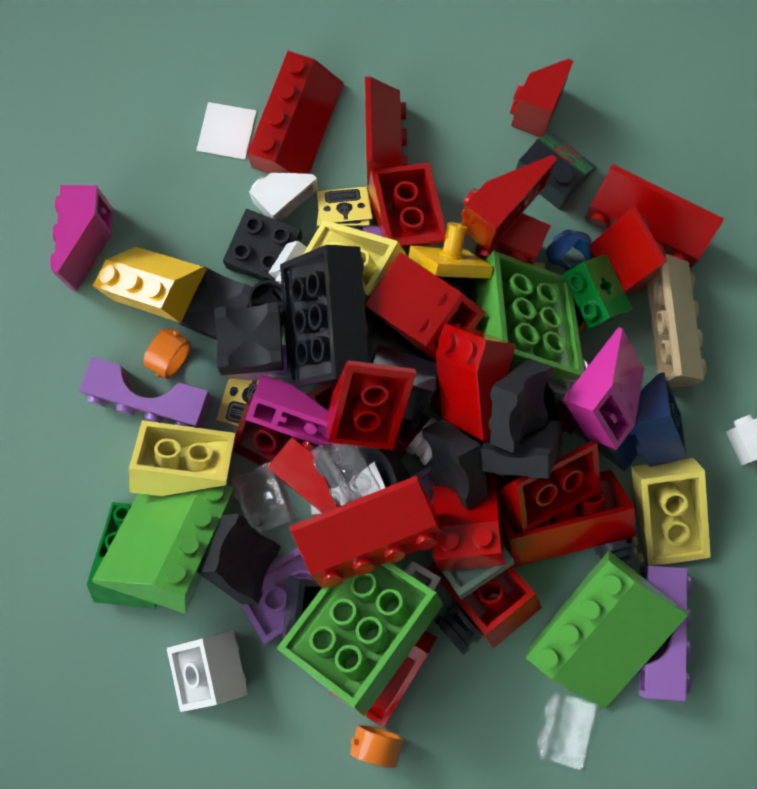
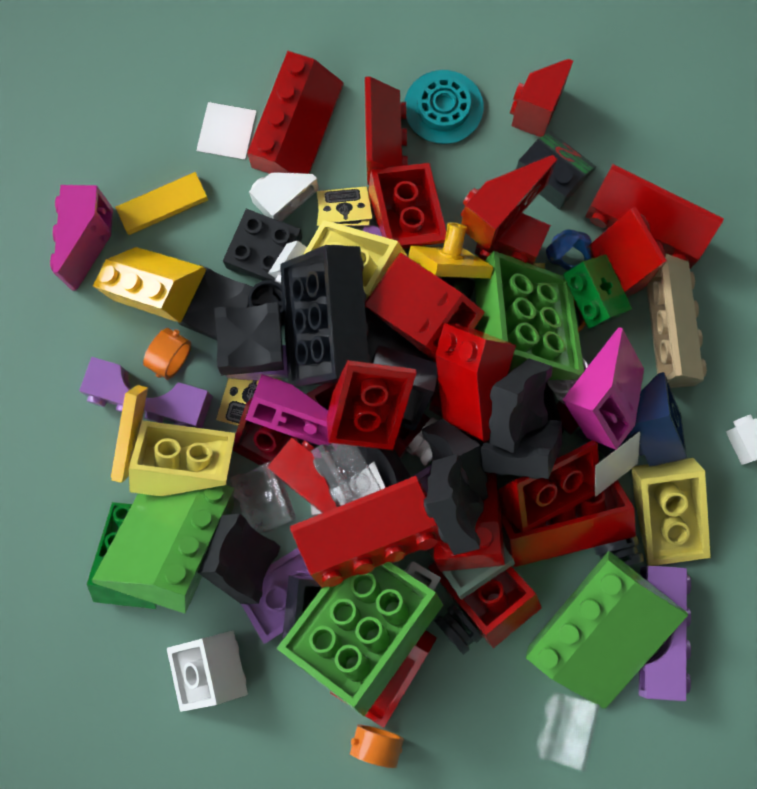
none -> yellow tile [111,385,148,483]
none -> yellow tile [115,172,208,235]
none -> teal wheel [404,70,484,144]
none -> black brick [424,454,484,555]
none -> white sticker [595,431,640,497]

